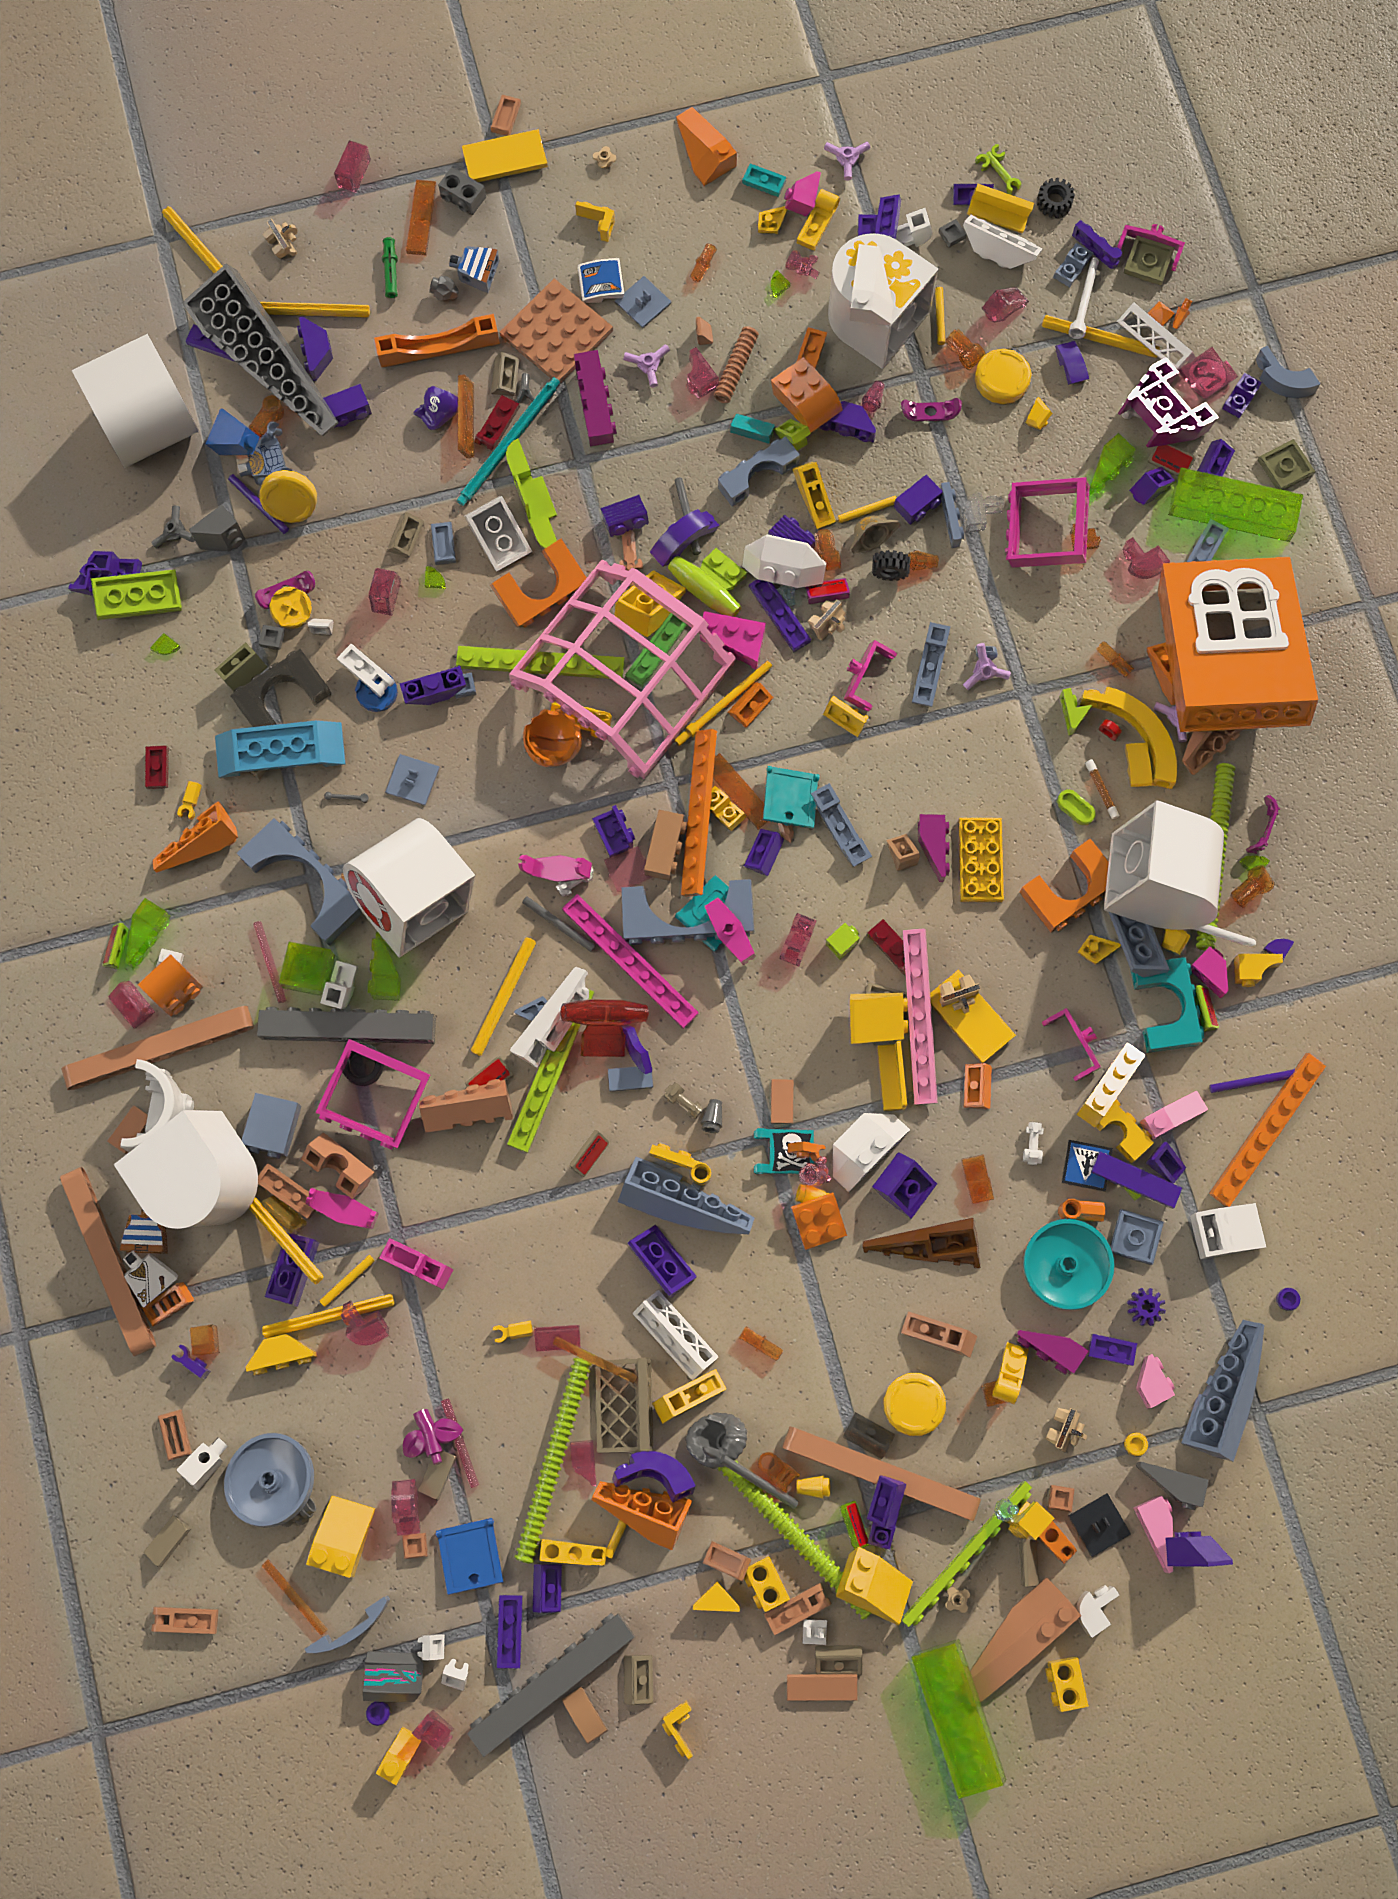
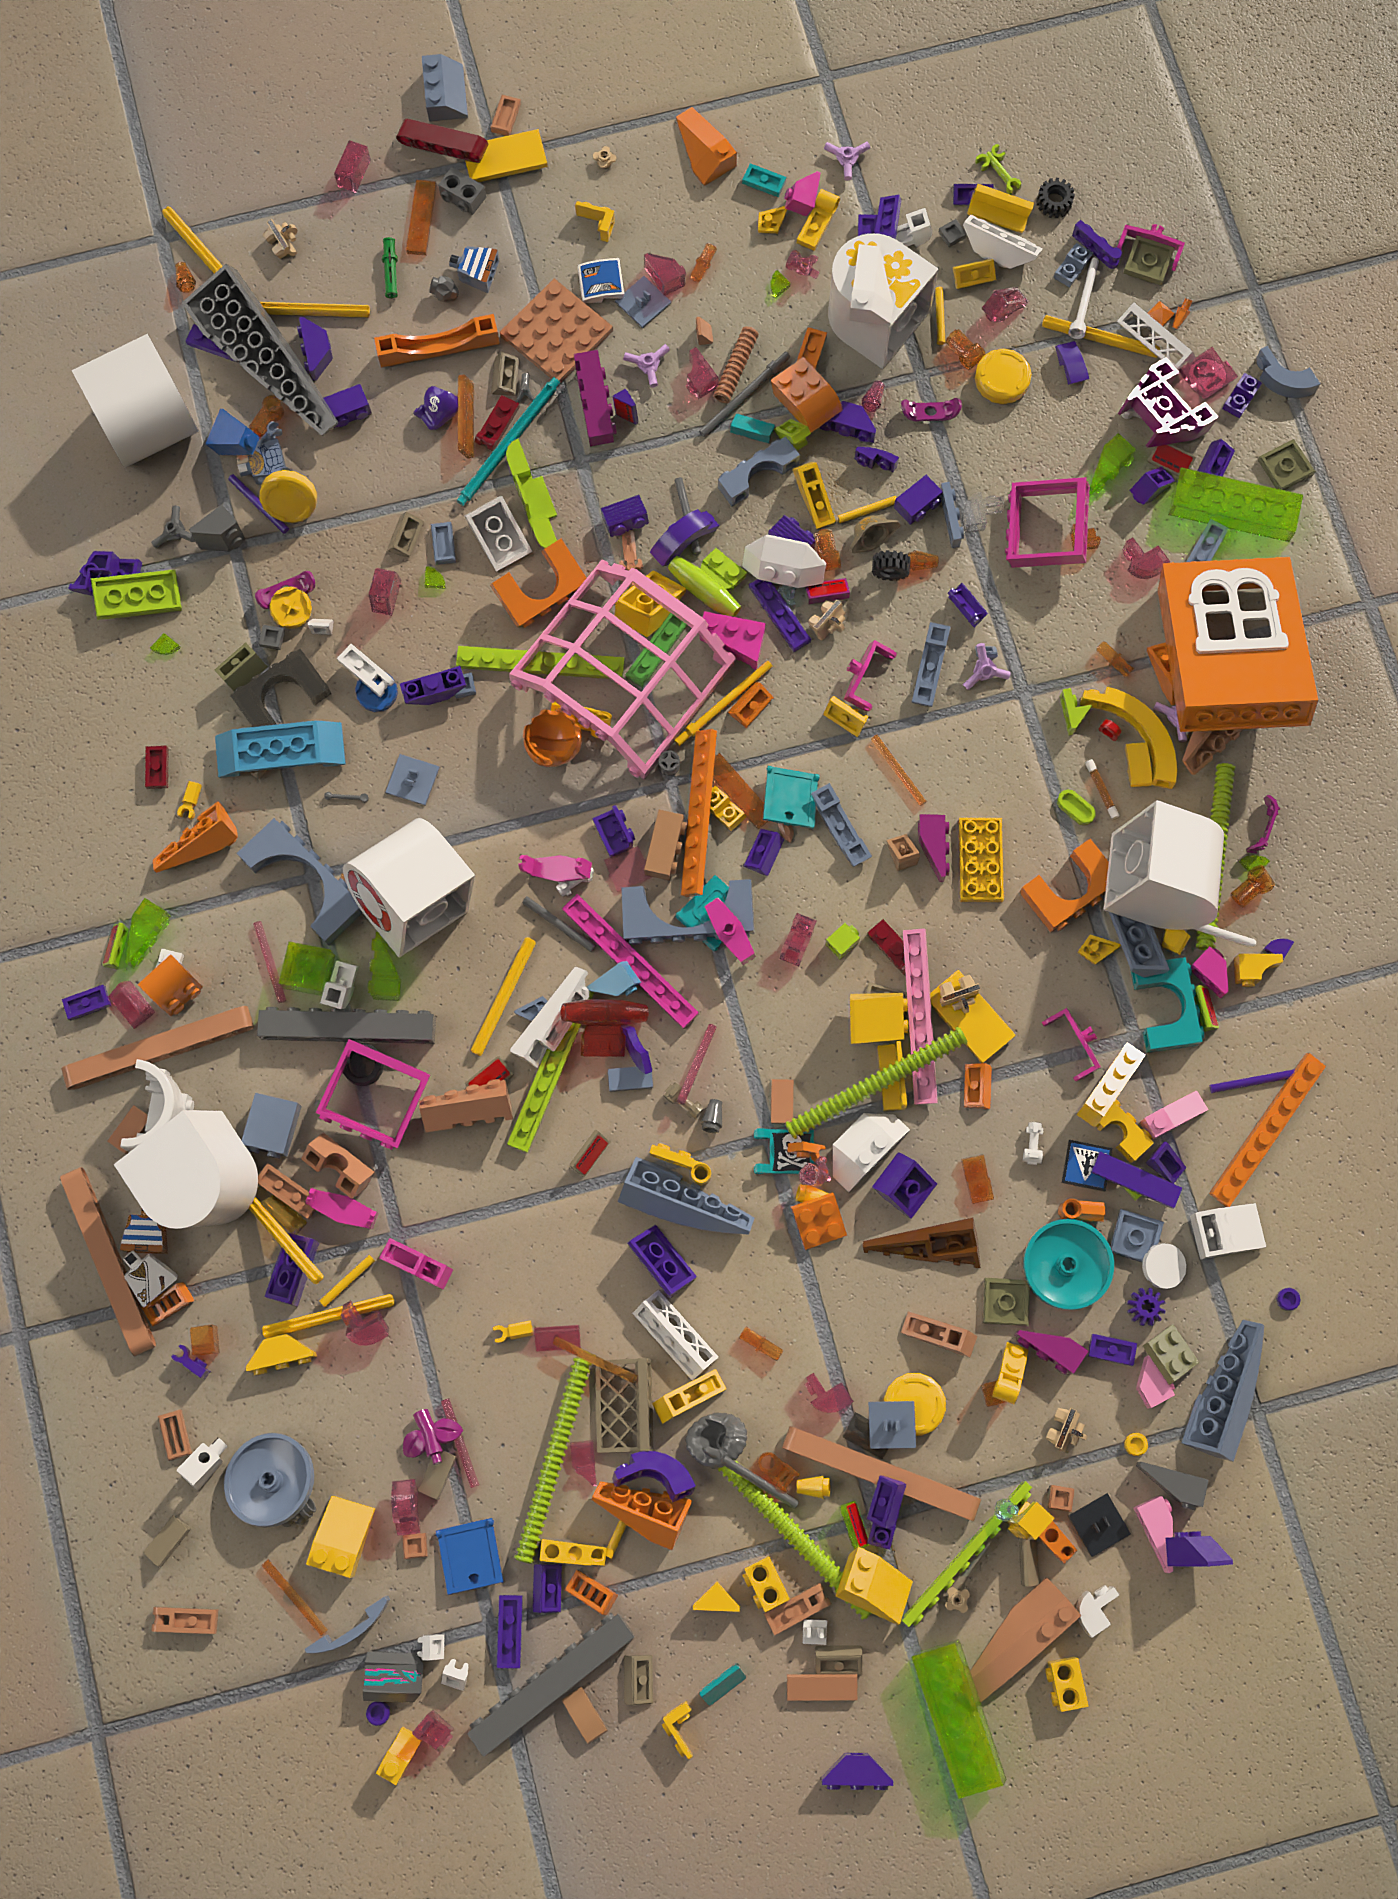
nougat tile [703,1541,751,1581] -> none
yellow piece [1025,397,1053,430] -> none
none -> dark purple plate [62,985,111,1021]
none -> clear orange cone [175,262,196,293]
none -> dark red beam [396,119,489,163]
none -> sand blue slope [422,54,468,122]
none -> orange slope [565,1569,618,1615]
none -> dark azure slope [587,961,641,996]
none -> slope [612,389,639,425]
none -> clear pink slope [644,253,686,296]
none -> dark grey wheel [659,751,680,776]
none -> clear pink bar [677,1024,717,1105]
none -> dark grey bar [699,351,790,437]
none -> teal slope [699,1663,746,1706]
none -> lime piece [786,1027,968,1139]
none -> clear pink brick [804,1372,854,1414]
none -> dark purple slope [821,1753,893,1790]
none -> dark purple slope [854,447,899,472]
none -> sand blue piece [868,1401,916,1449]
none -> clear orange bar [871,735,927,806]
none -> dark purple hinge [947,583,988,628]
none -> yellow plate [953,258,996,289]
none -> olive tile [983,1278,1030,1326]
none -> white tile [1142,1243,1186,1289]
none -> plate [1143,1324,1199,1384]

